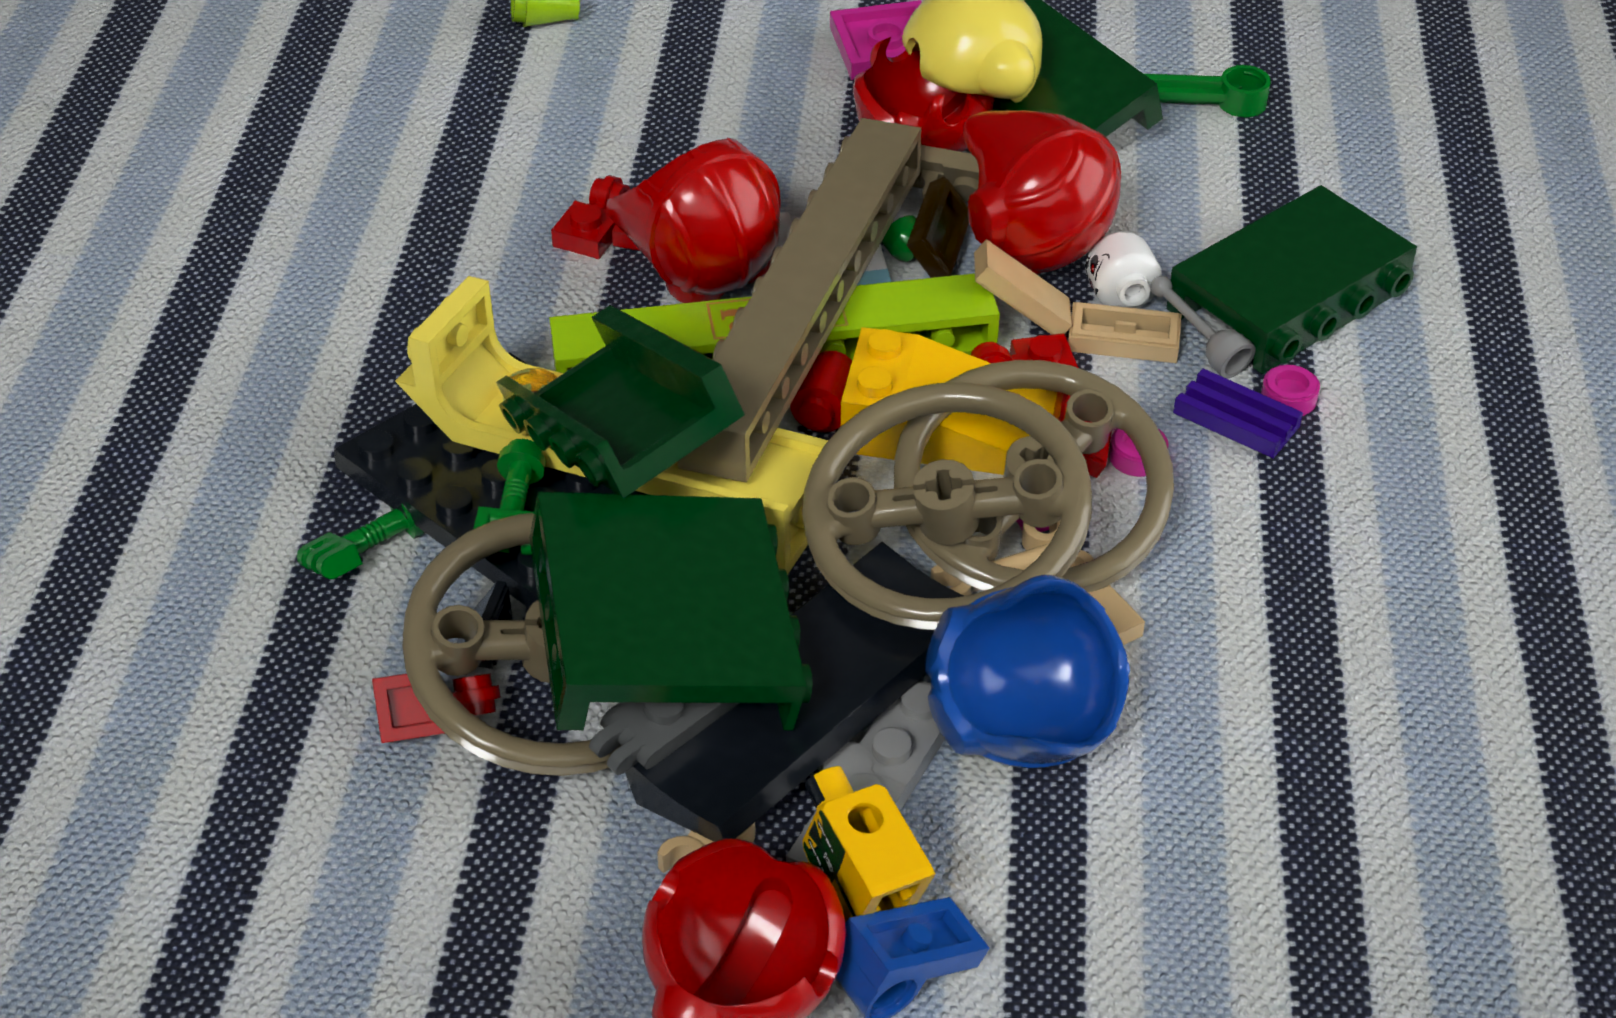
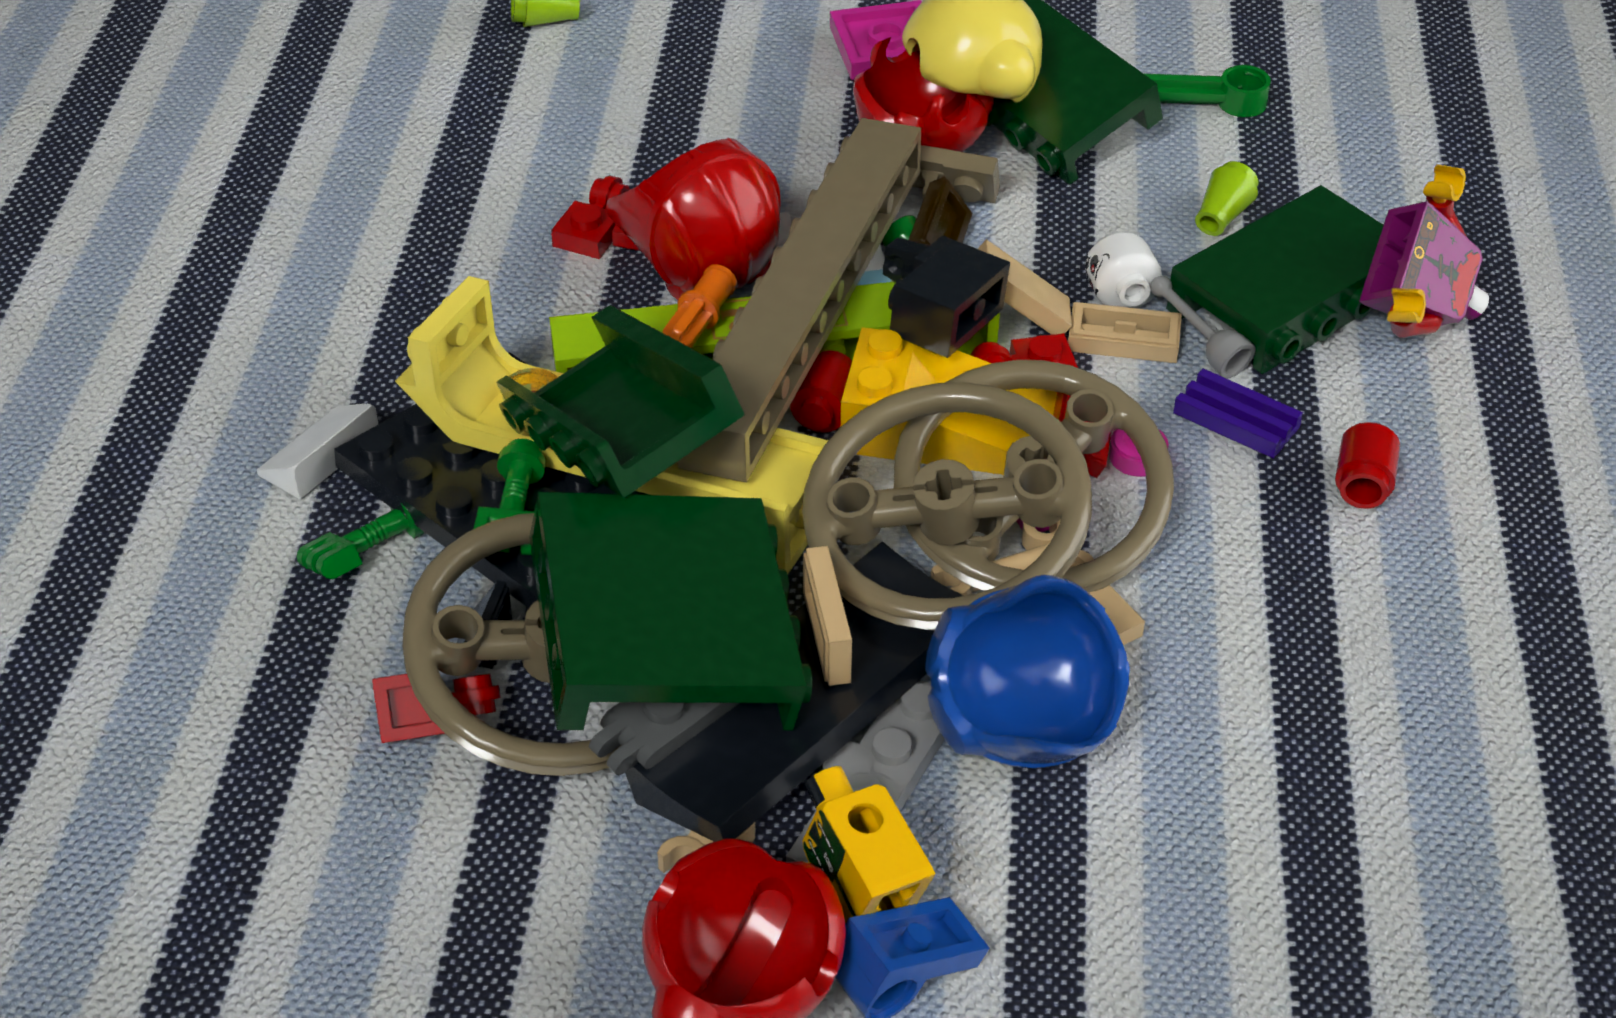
red piece [963,110,1121,275] -> none
dark pink tile [1261,365,1320,416] -> none
none -> white slope [257,404,378,499]
none -> orange axle [662,264,737,348]
none -> tan tile [803,546,852,686]
none -> black hinge [883,235,1010,358]
none -> lime cone [1195,161,1258,236]
none -> red brick [1335,422,1400,509]
none -> torso [1359,164,1489,338]

